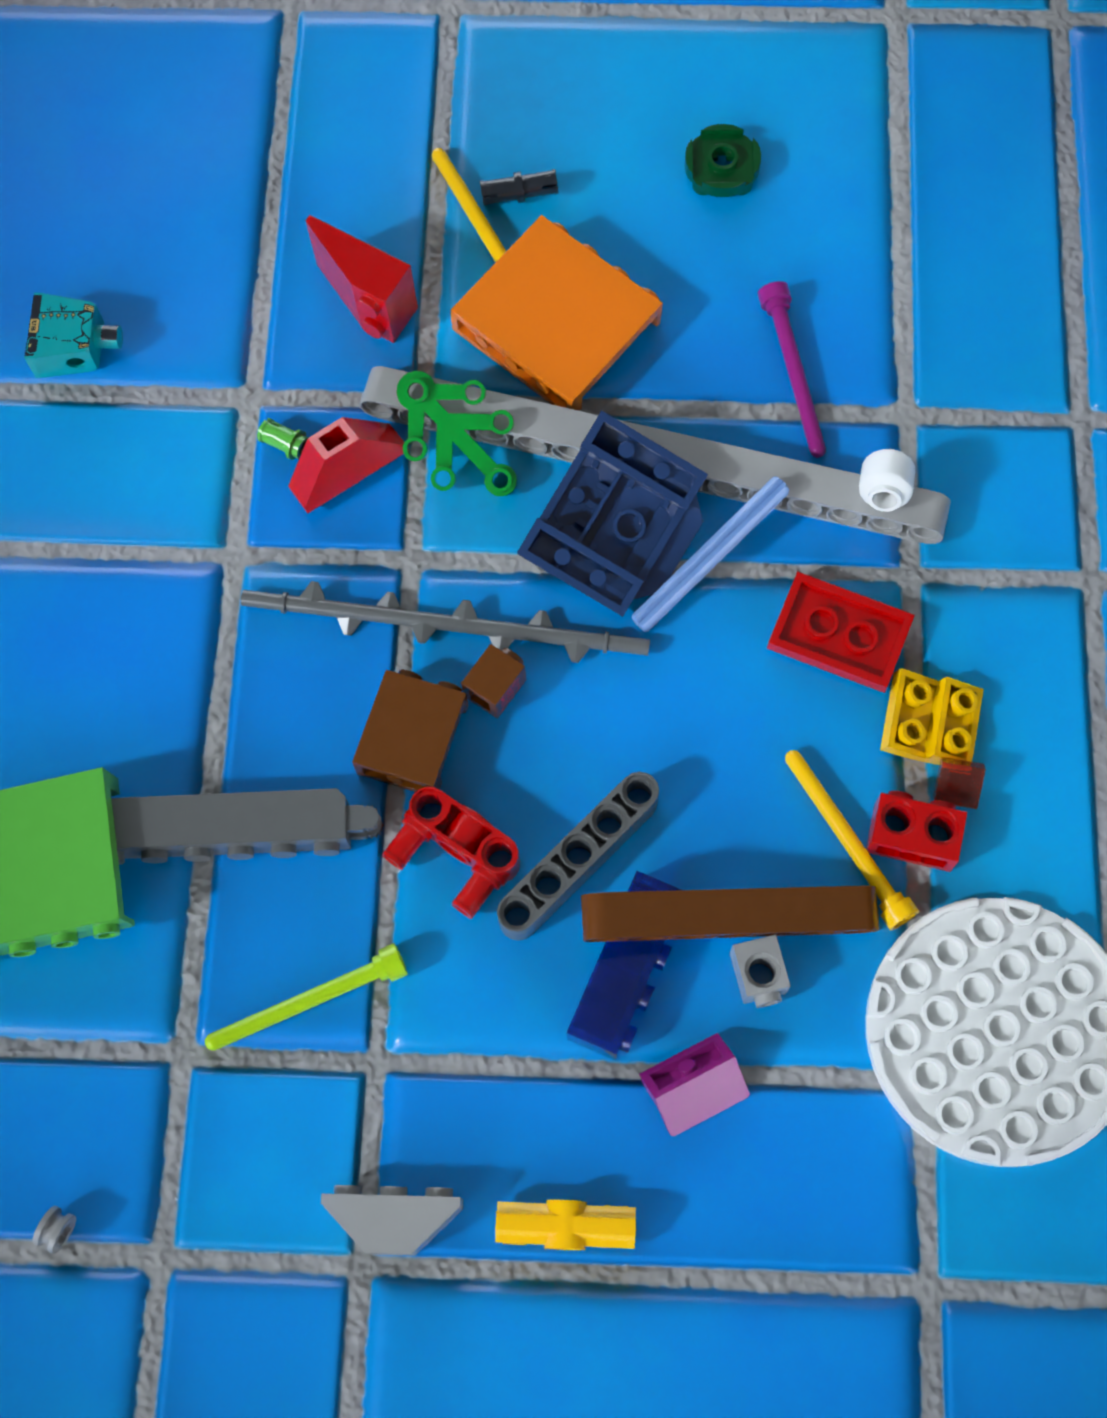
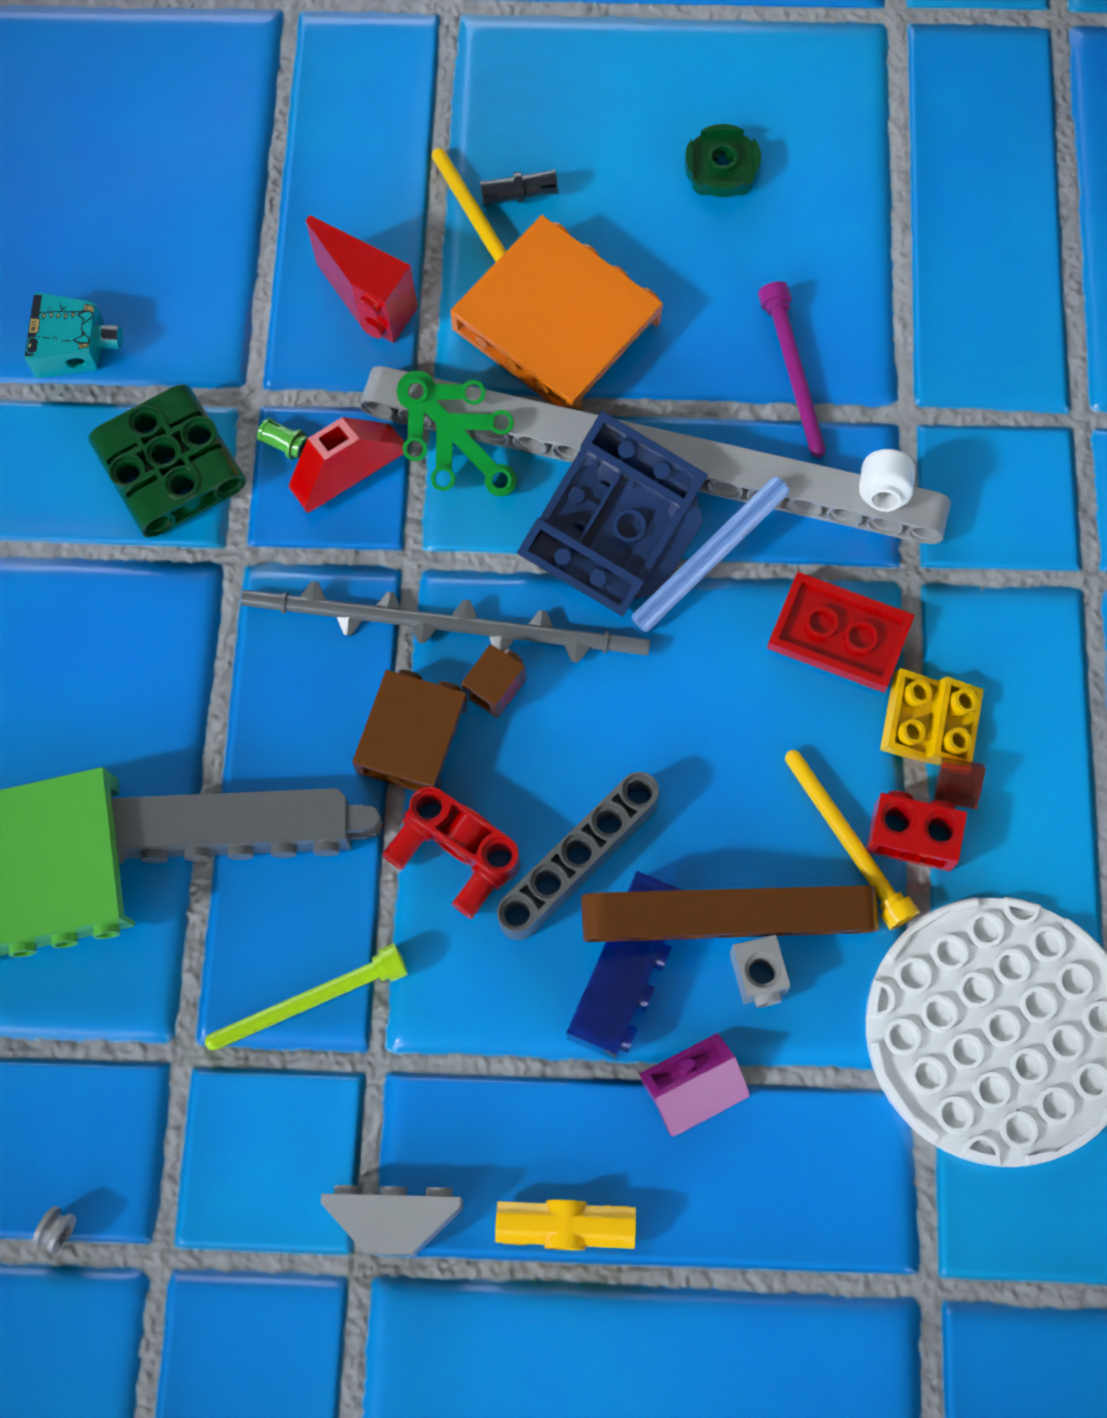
none -> dark green connector [88,384,247,538]

